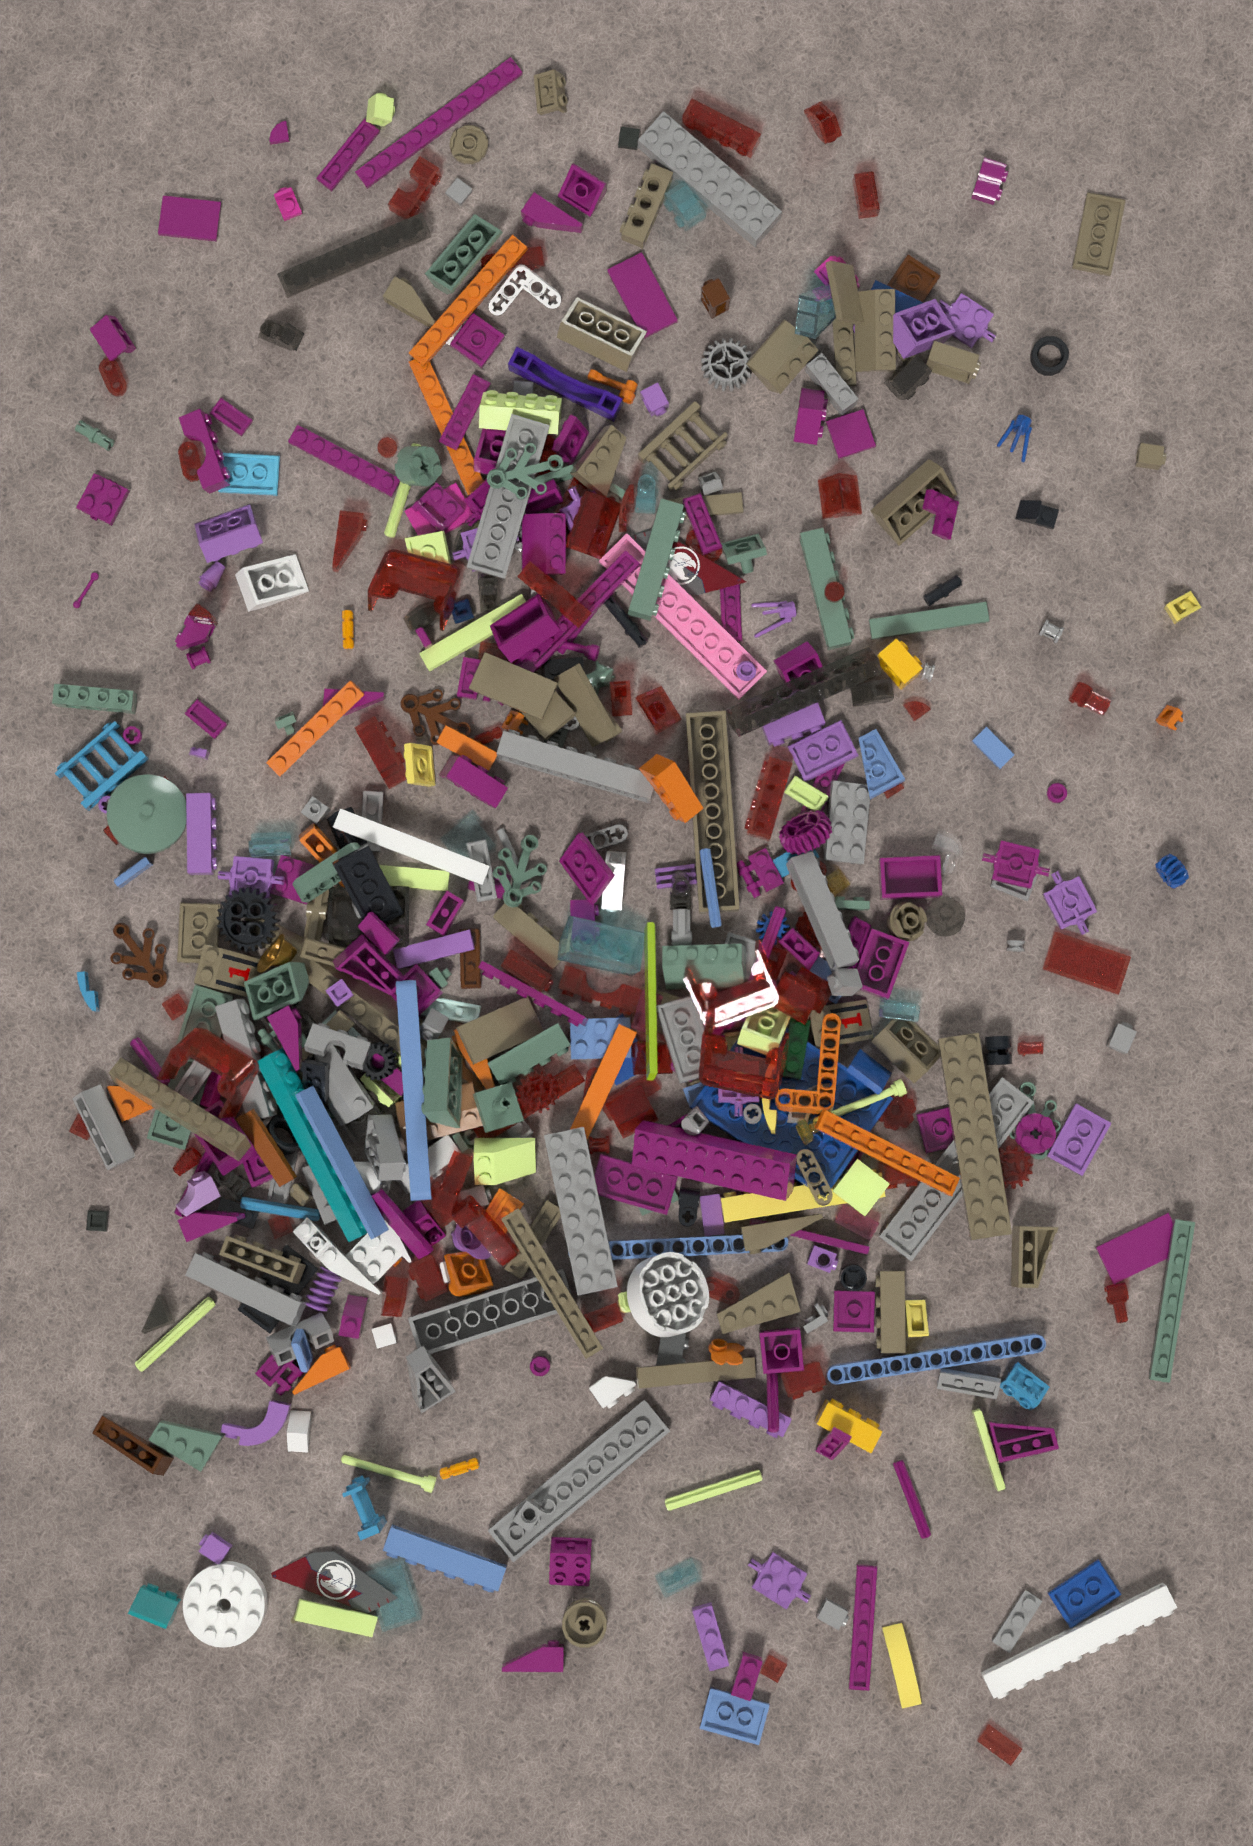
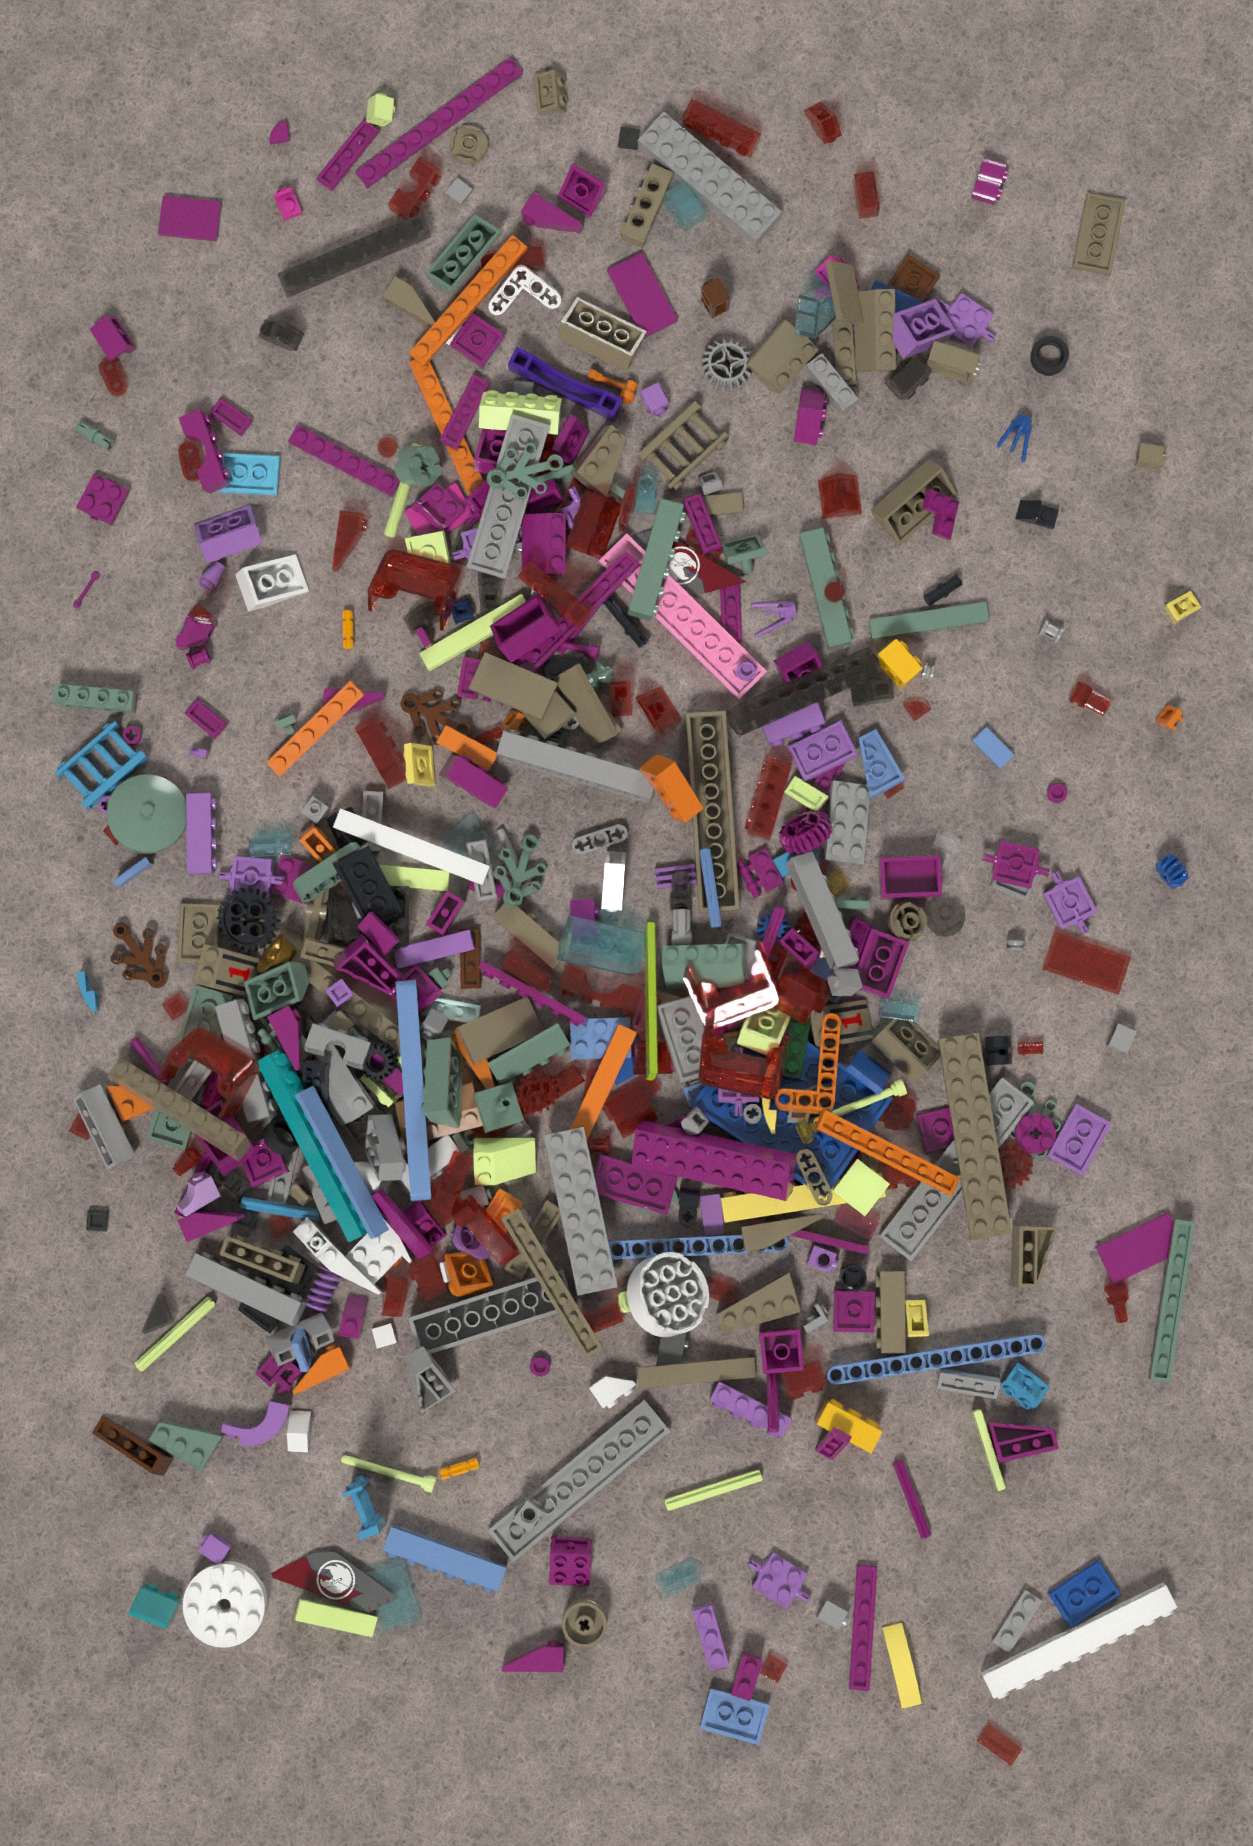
dark orange tile [236,1108,297,1187] -> none
magenta tile [559,833,615,904] -> none
orange plate [709,1339,745,1365] -> none
magenta tile [826,409,876,460] -> none

